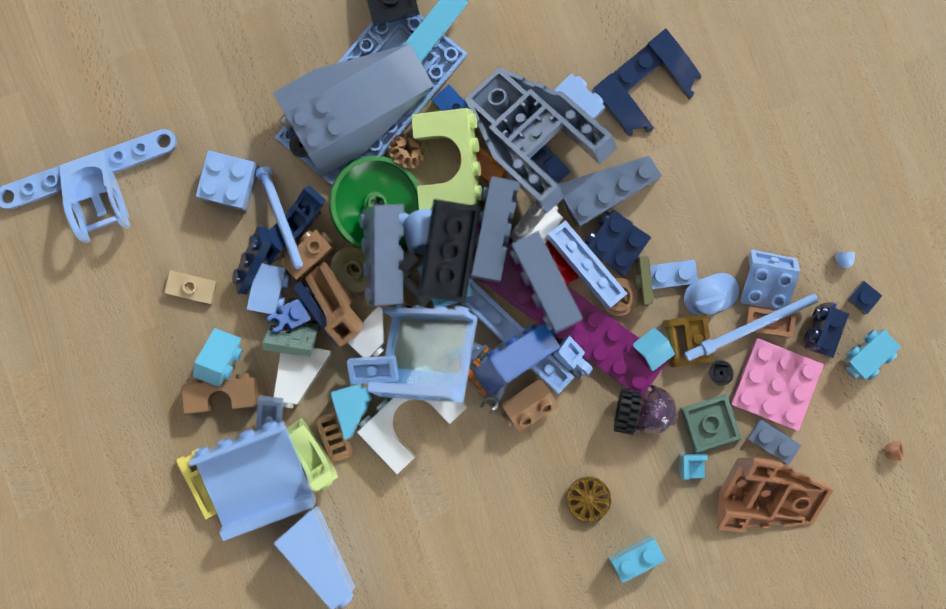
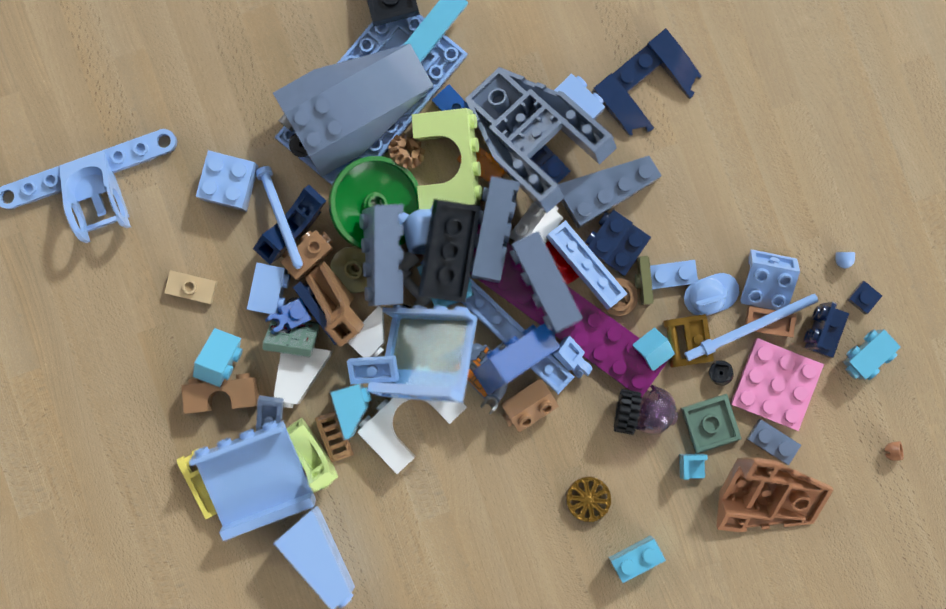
dark blue plate [232,226,271,295] -> none

